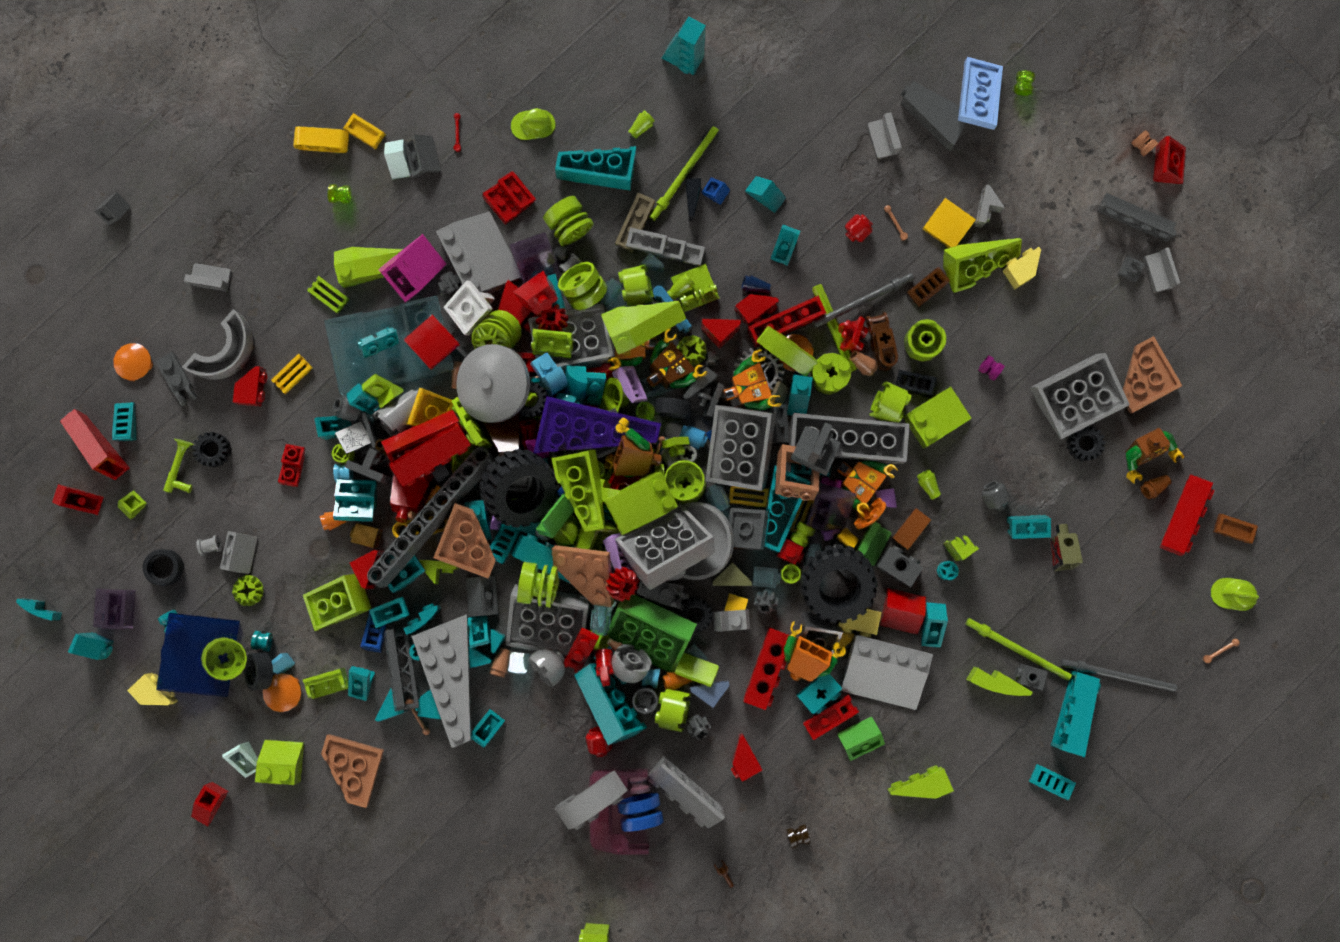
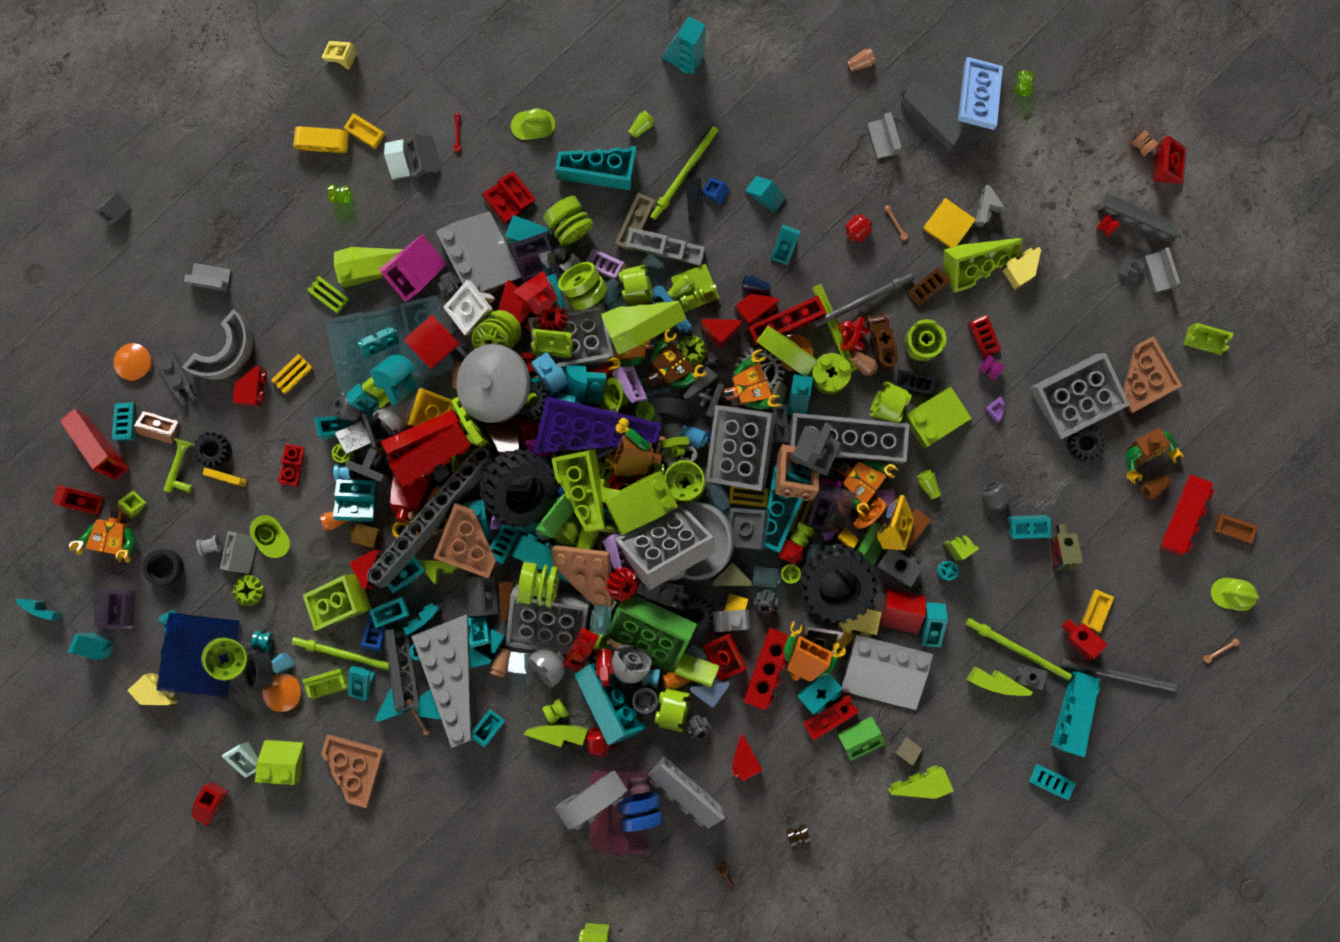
none -> torso [69,510,136,562]
none -> nougat slope [134,411,180,444]
none -> yellow tile [203,467,247,487]
none -> lime piece [250,515,290,558]
none -> lime bar [291,637,404,675]
none -> light yellow slope [322,41,356,70]
none -> teal brick [370,355,417,405]
none -> reddish brown slope [499,582,516,622]
none -> teal slope [505,215,550,248]
none -> lime slope [524,724,588,747]
none -> lime wheel [542,698,569,725]
none -> lavender slope [586,248,628,283]
none -> red slope [702,633,747,681]
none -> nougat cone [847,48,876,72]
none -> yellow slope [877,495,915,550]
none -> dark tan slope [895,737,922,766]
none -> red slope [967,314,1001,358]
none -> medium lavender tile [985,396,1004,423]
none -> red torso [1061,619,1108,661]
none -> yellow tile [1081,590,1114,633]
none -> red wheel [1096,213,1121,237]
none -> lime hinge [1184,323,1234,355]

